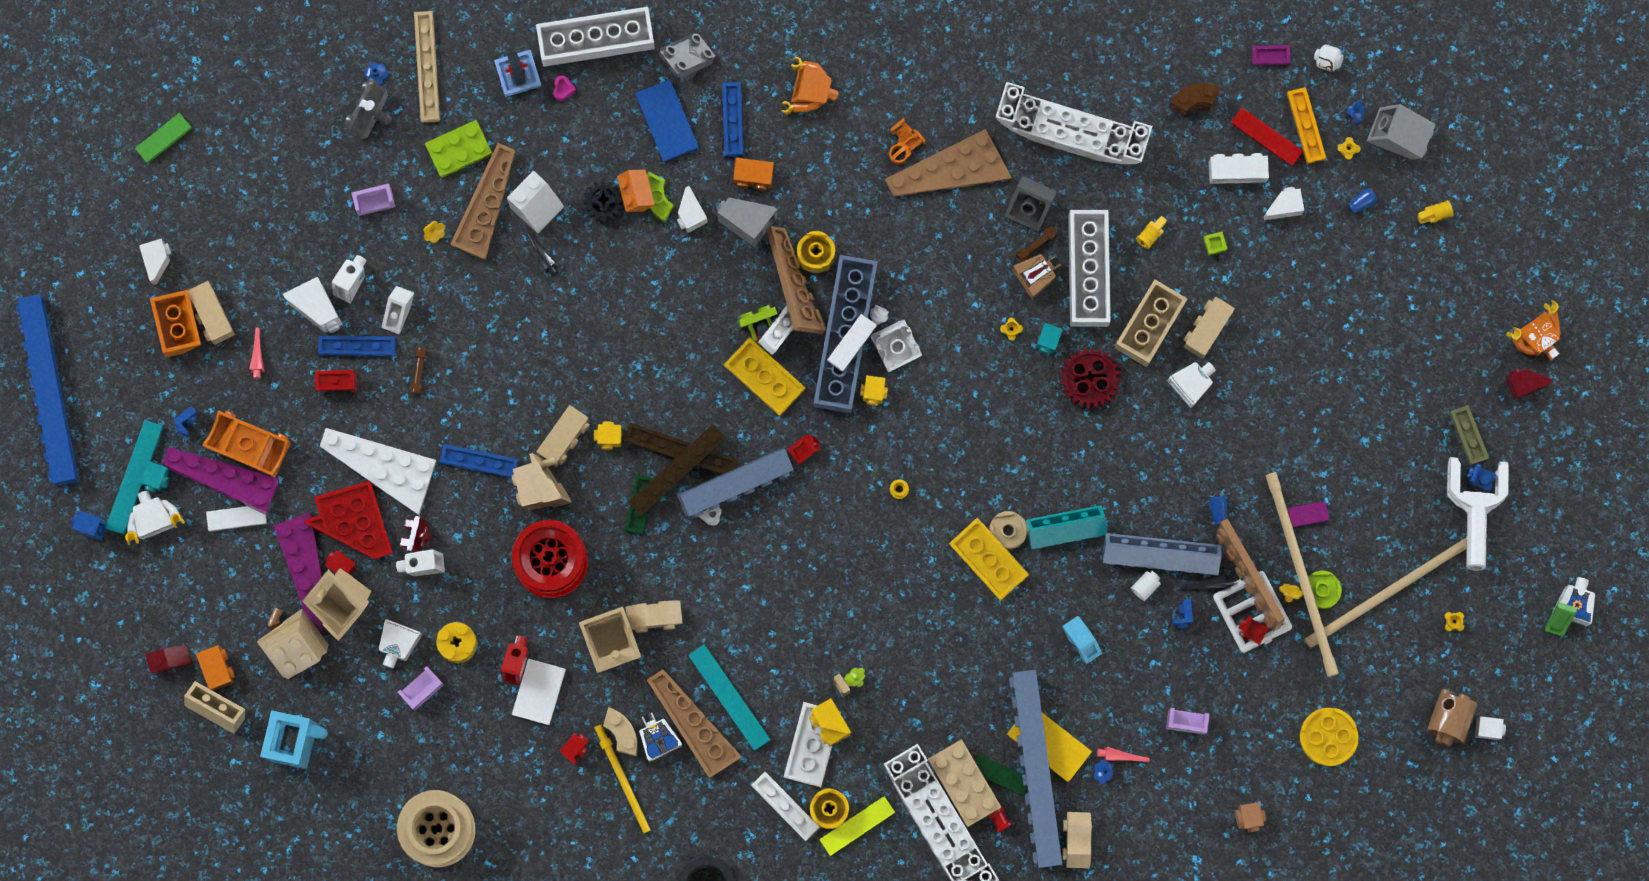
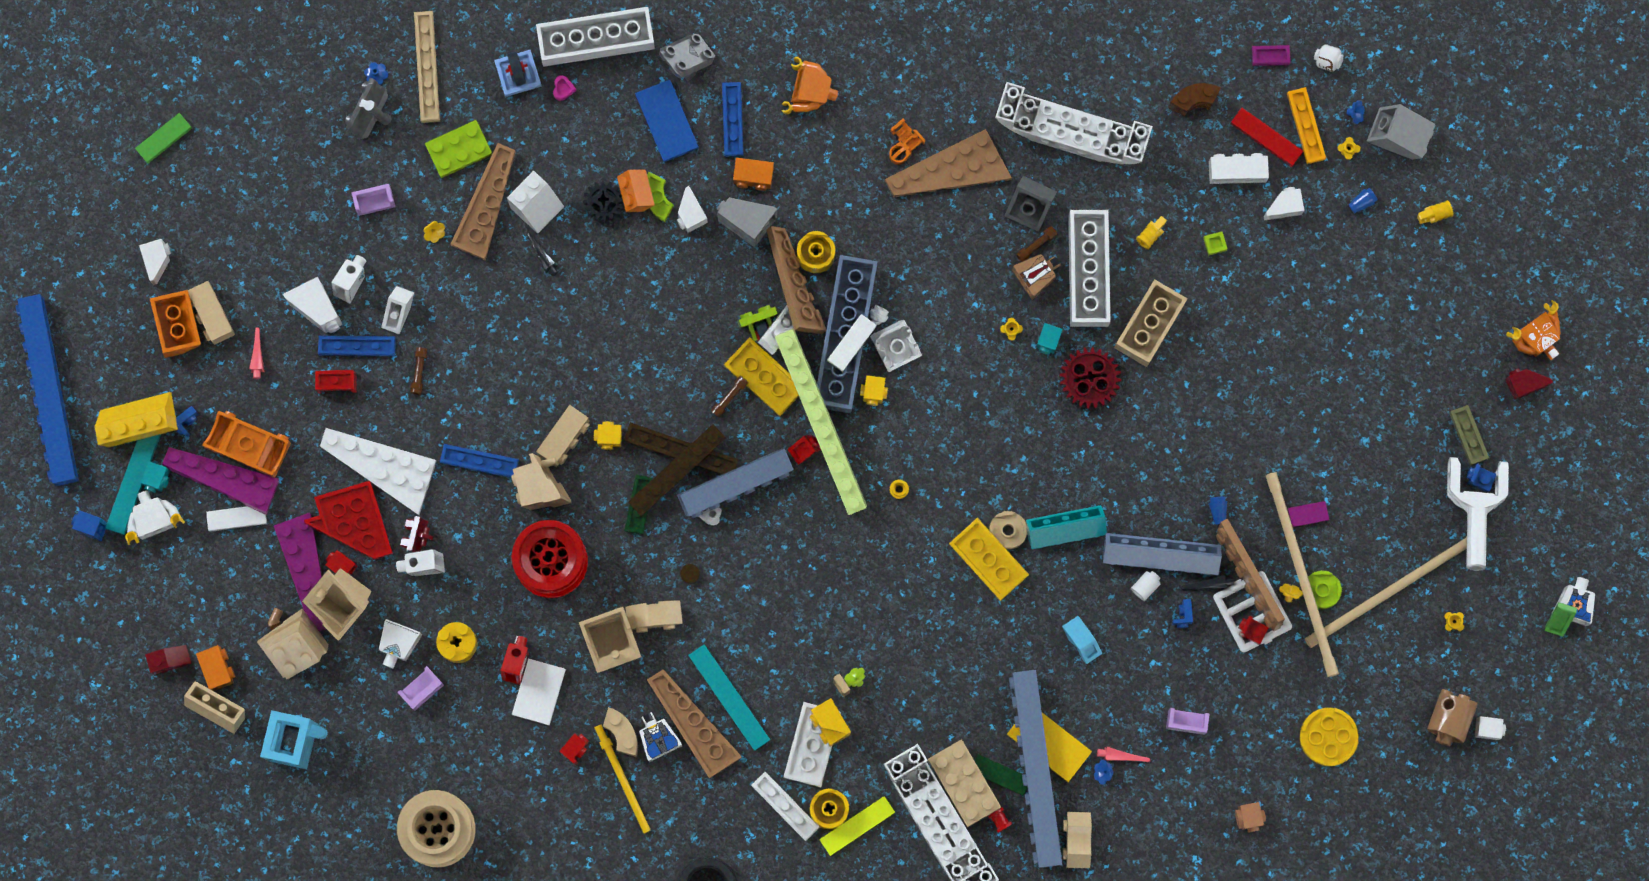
white torso [1167,362,1216,408] -> none
tan brick [1183,297,1235,359] -> none
none -> yellow slope [95,392,178,448]
none -> dark brown tile [680,564,700,584]
none -> reddish brown bar [711,375,749,418]
none -> yellowish green brick [775,328,867,515]

